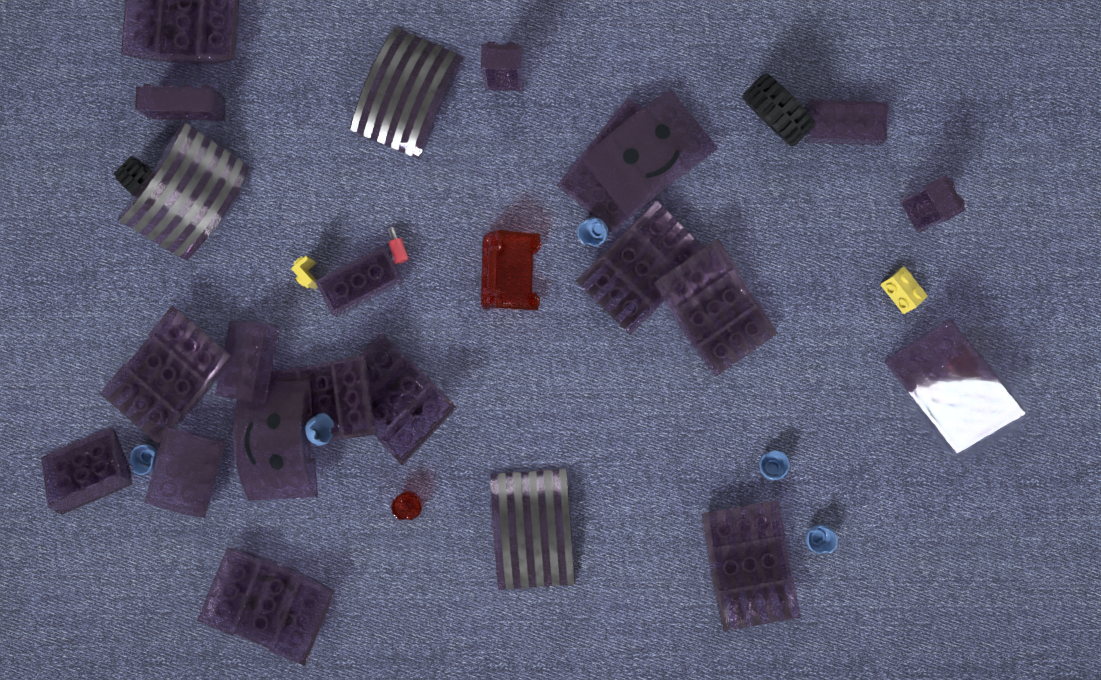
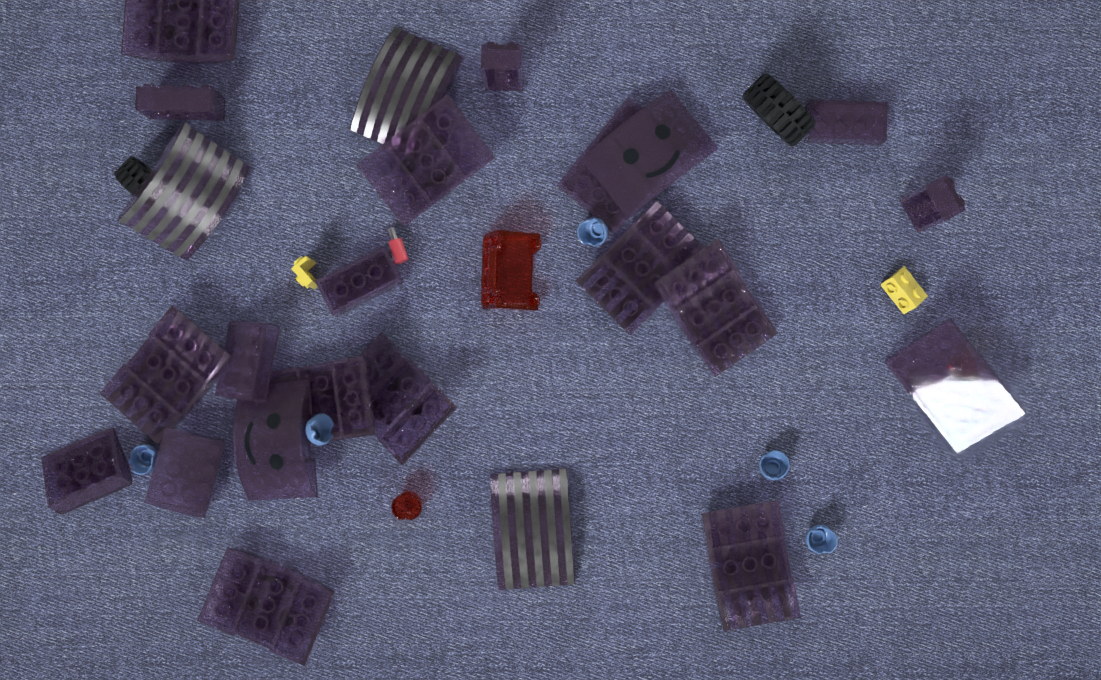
none -> clear purple slope [356,94,495,227]

